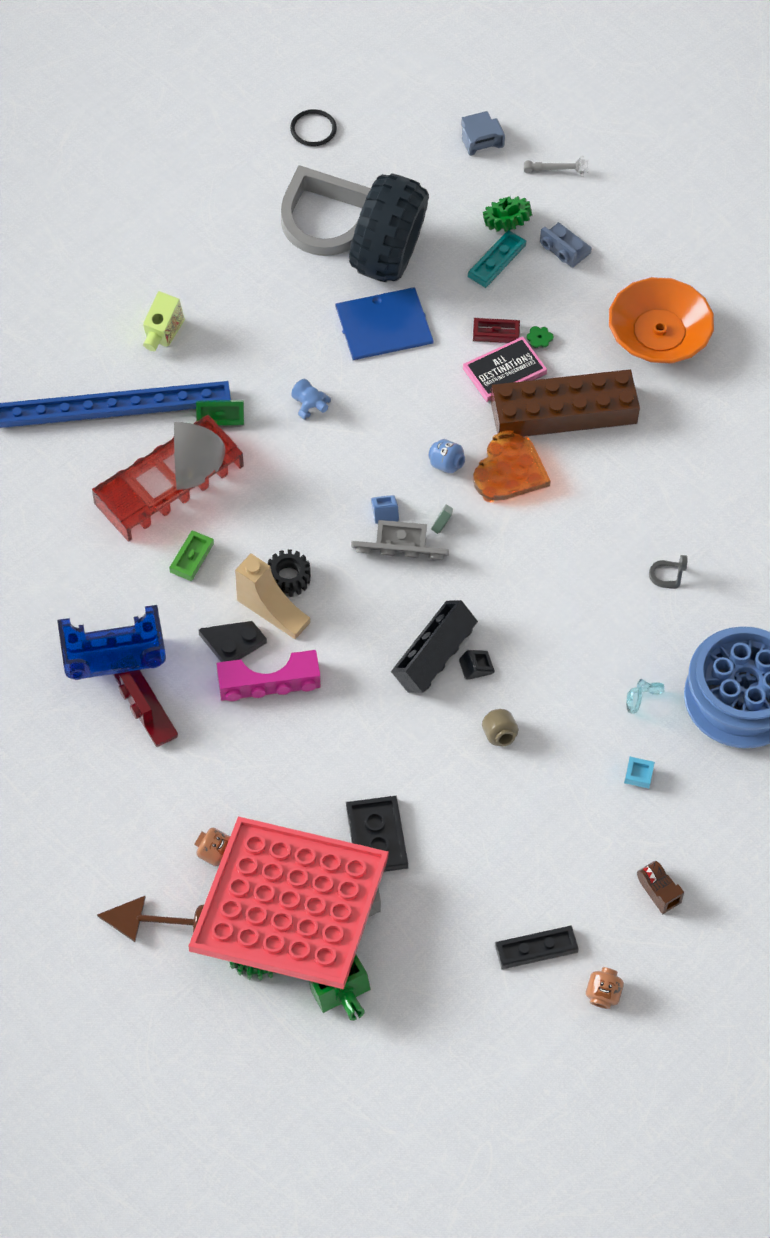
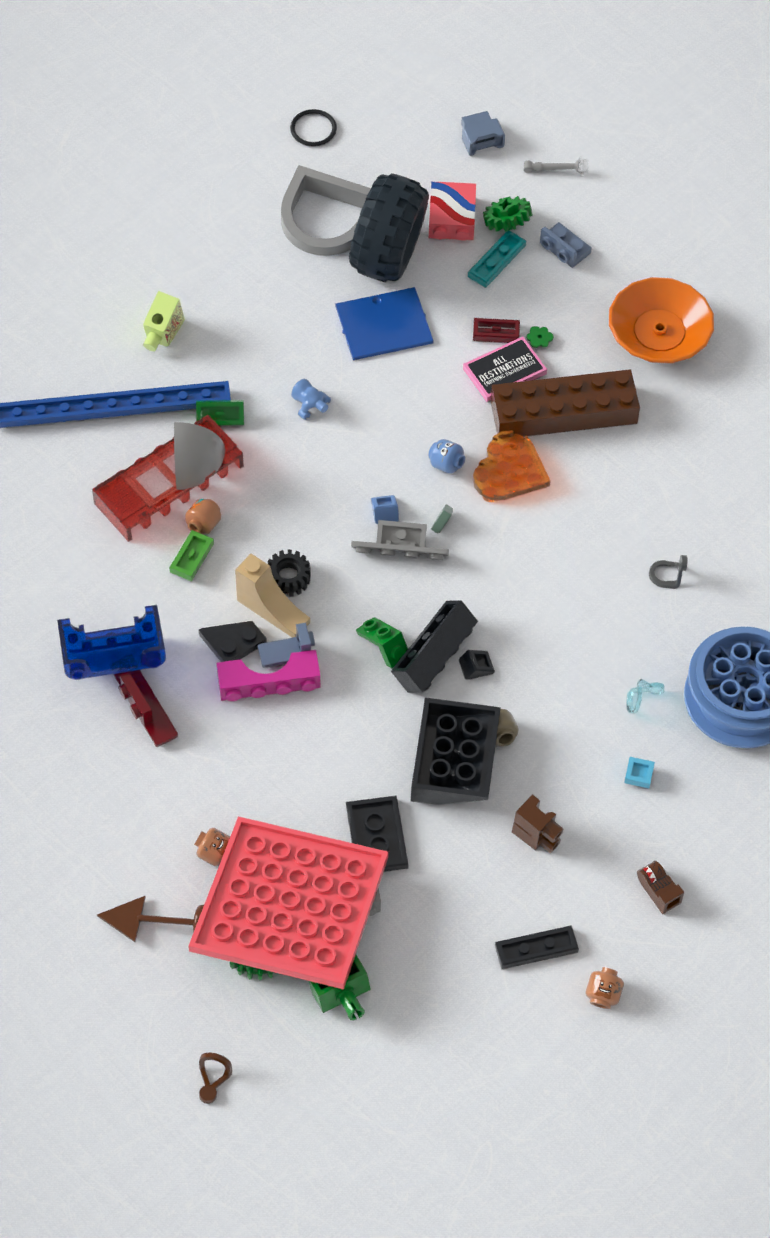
none -> nougat head [185,499,221,535]
none -> reddish brown piece [199,1052,232,1104]
none -> sand blue bracket [258,622,315,668]
none -> green bracket [356,617,408,669]
none -> black slope [411,697,501,805]
none -> panel [429,181,476,241]
none -> reddish brown hips [512,794,564,853]

